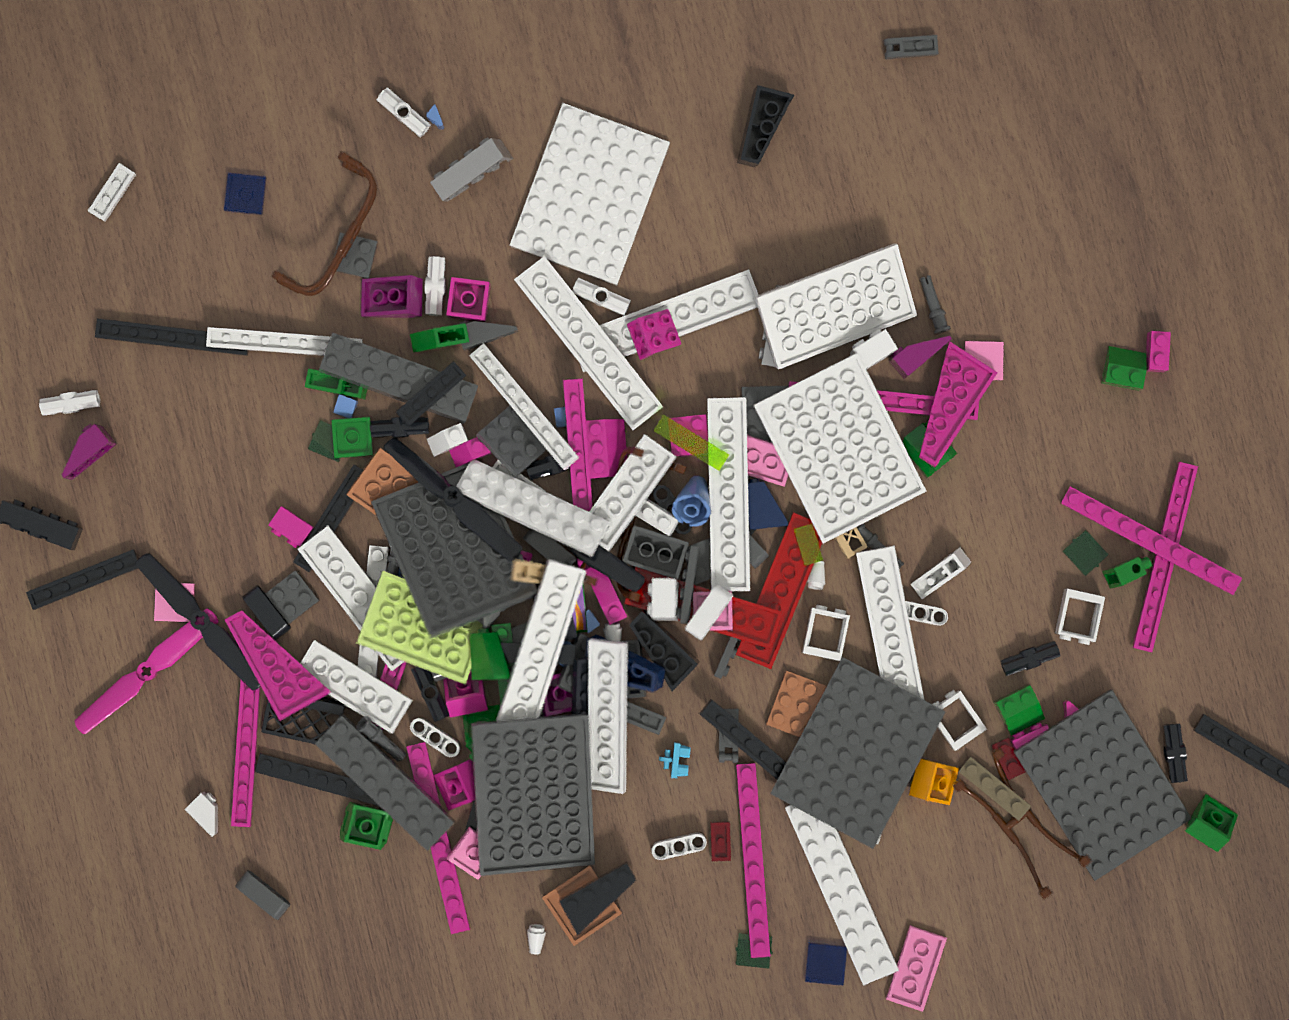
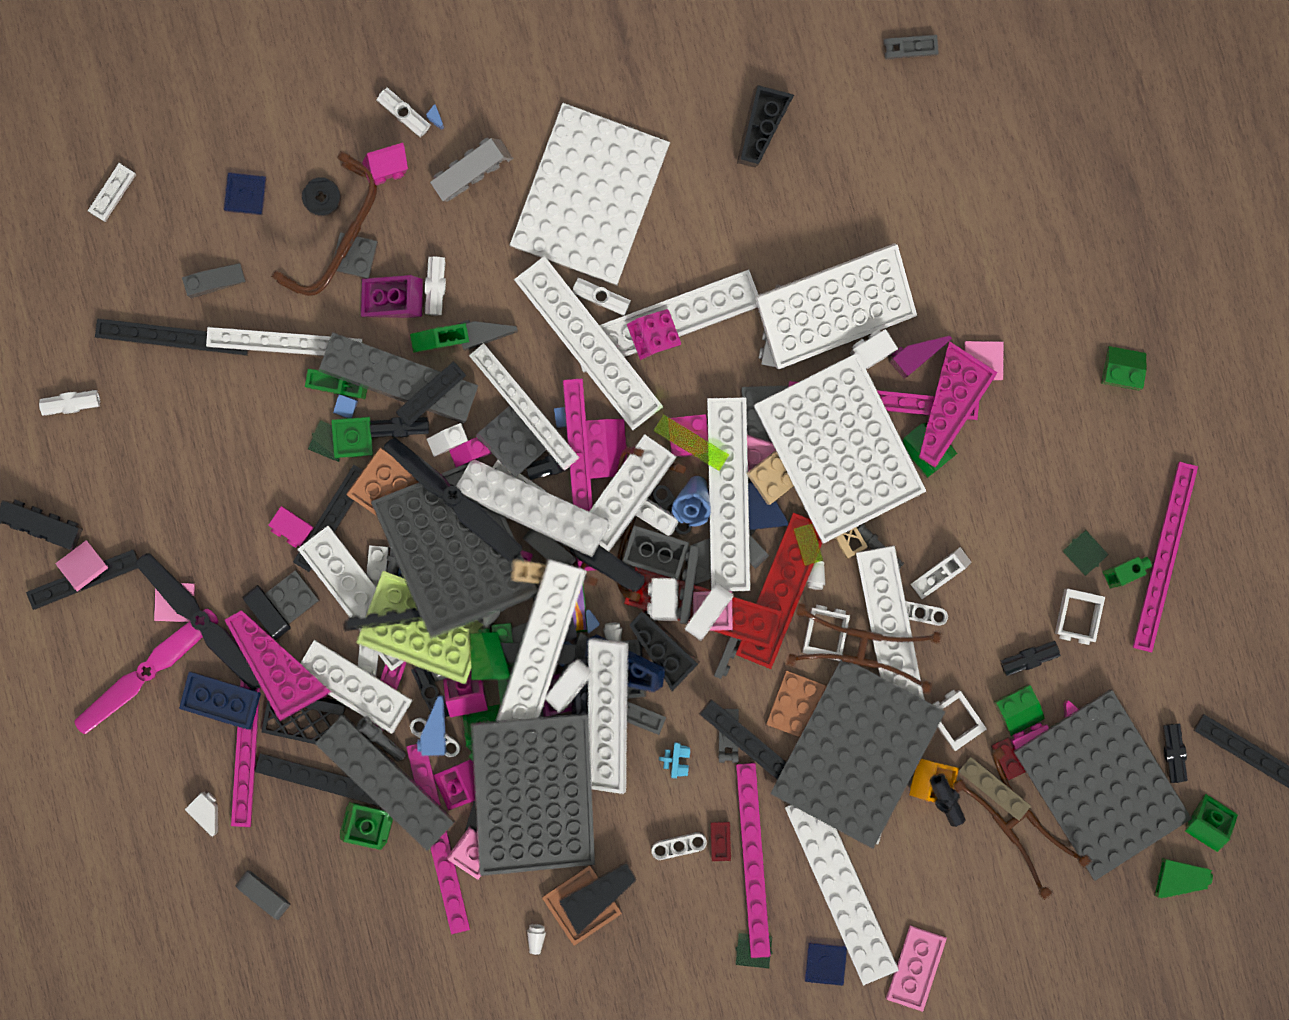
magenta slope [61,424,117,480] -> none
dark pink brick [446,277,491,322] -> none
dark pink slope [584,567,627,625] -> none
dark grey pin [919,275,951,334] -> none
dark pink plate [1061,486,1242,595] -> none
dark pink brick [1146,331,1171,372] -> none
none -> bright pink tile [55,540,108,591]
none -> dark blue plate [179,672,261,730]
none -> dark grey slope [182,263,246,299]
none -> black plate [302,177,341,216]
none -> black plate [343,608,422,632]
none -> dark pink slope [362,143,408,185]
none -> medium blue slope [417,696,446,756]
none -> white beam [545,660,593,712]
none -> tan plate [746,451,793,505]
none -> reddish brown bar [786,603,942,694]
none -> black piece [929,773,966,827]
none -> green slope [1154,858,1213,898]

